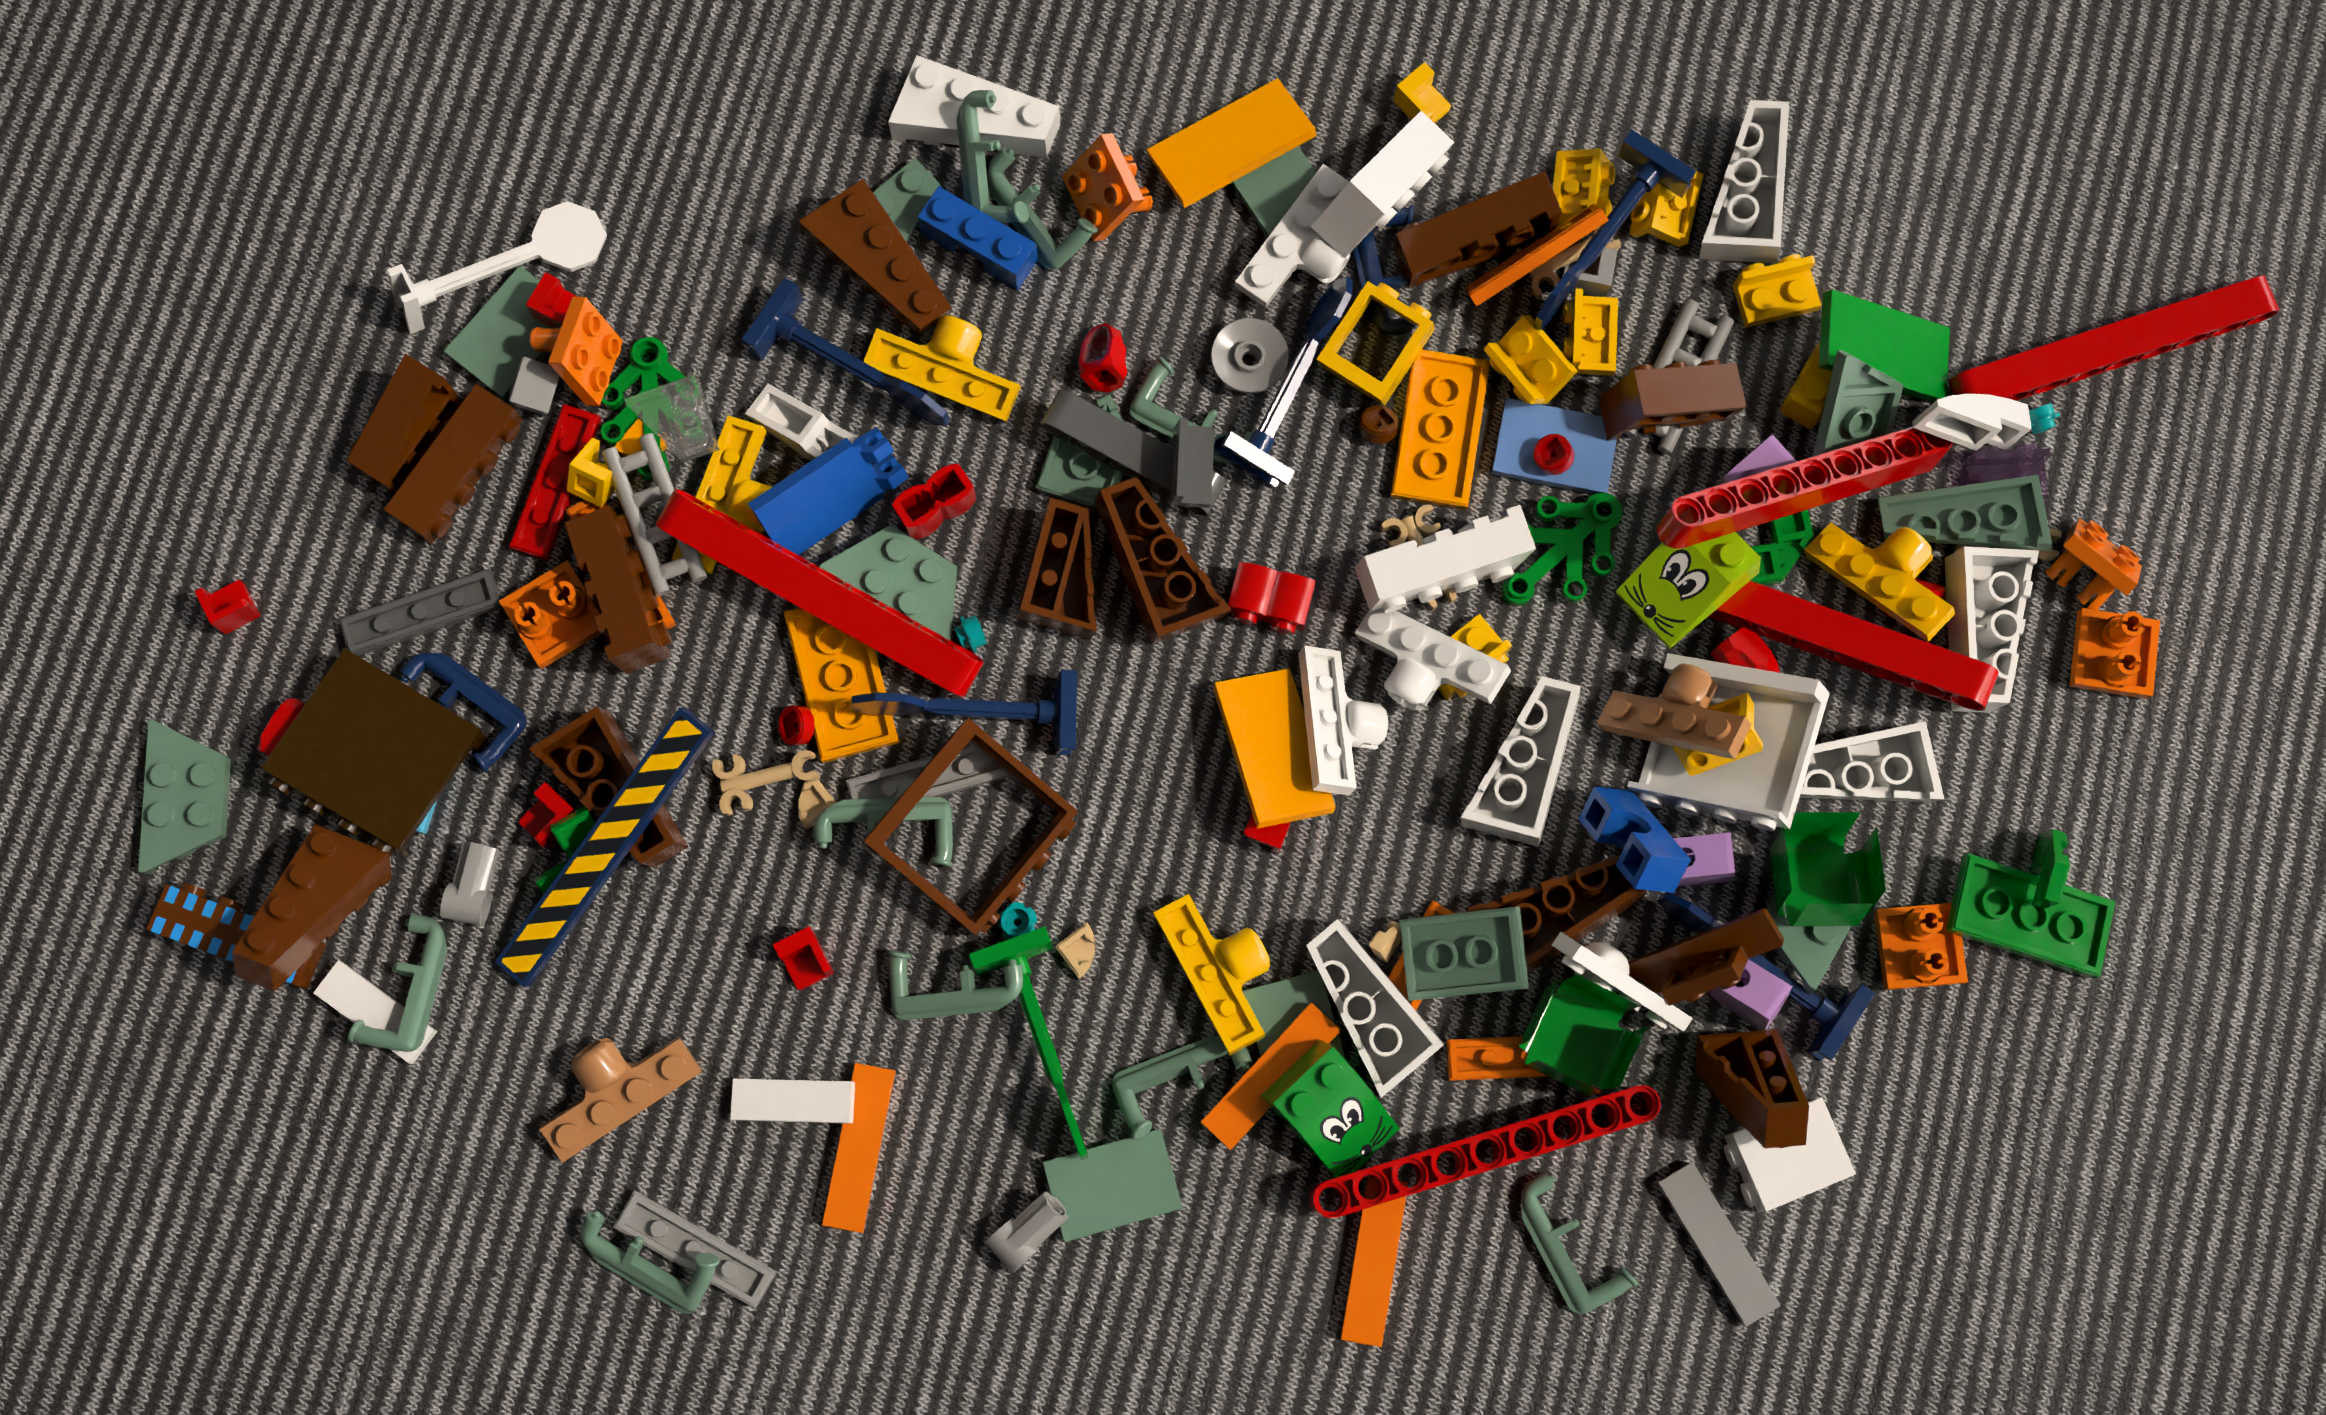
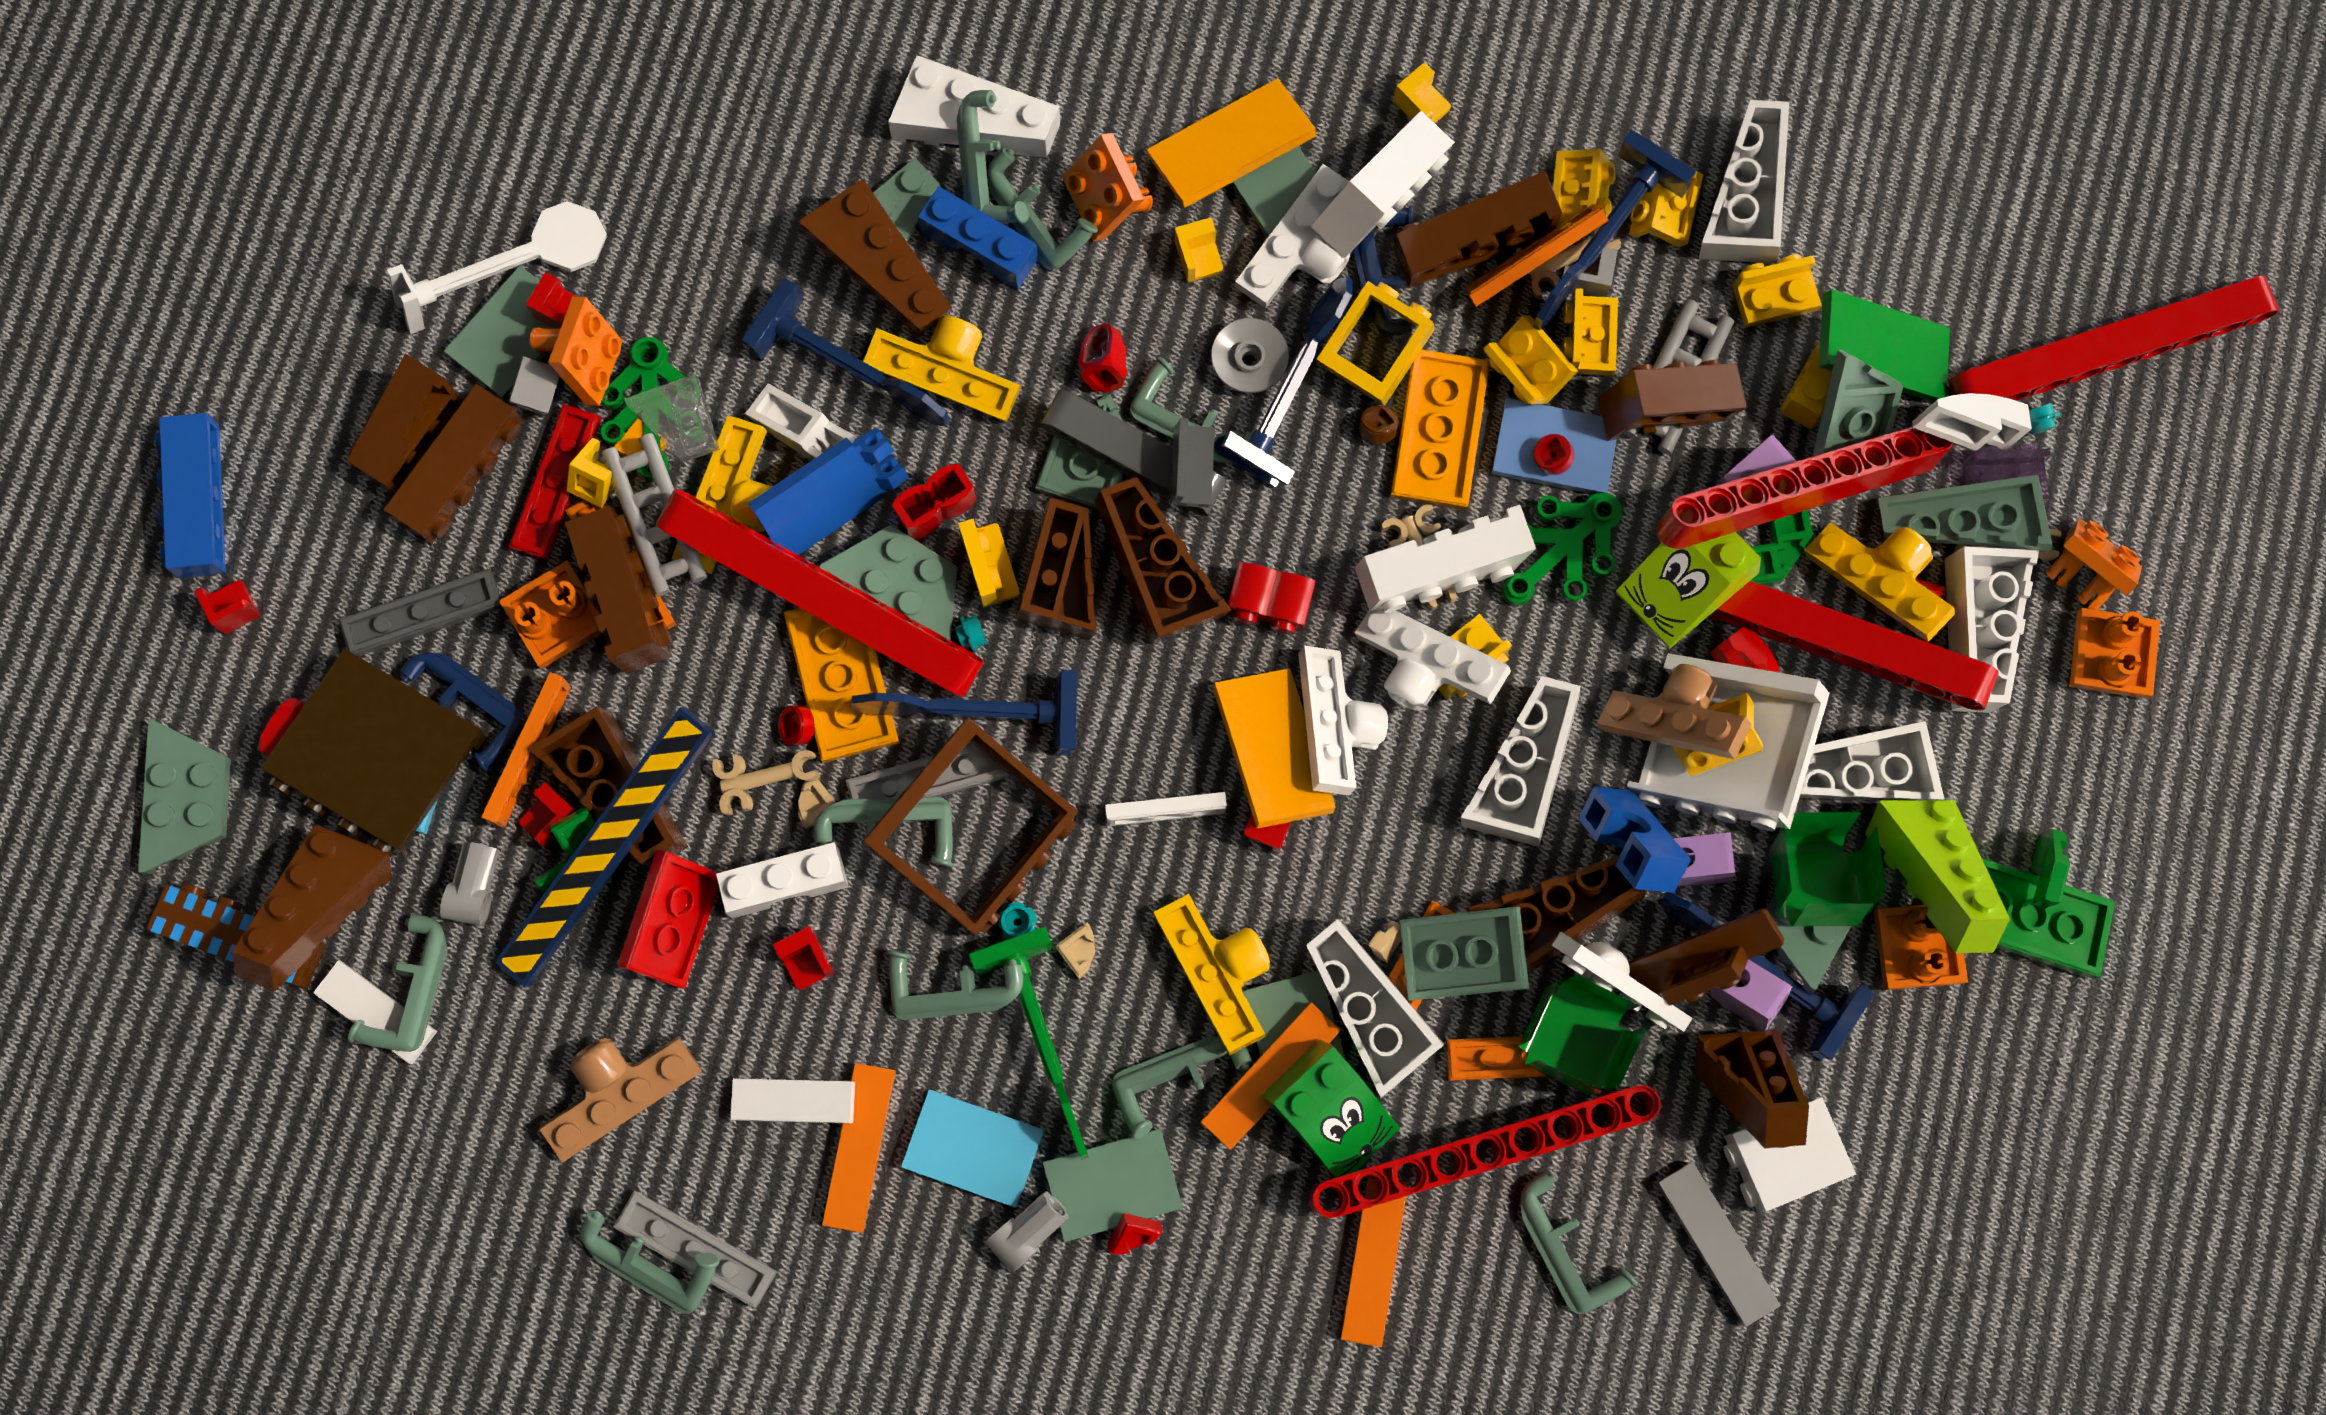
none -> blue brick [155,413,226,578]
none -> orange tile [482,672,571,829]
none -> red tile [617,849,719,989]
none -> white arch [716,842,849,918]
none -> medium azure tile [901,1089,1044,1208]
none -> yellow bracket [958,519,1020,608]
none -> white tile [1105,792,1227,826]
none -> red tile [1107,1213,1163,1255]
none -> yellow panel [1174,217,1223,283]
none -> lime wedge [1865,800,2010,953]

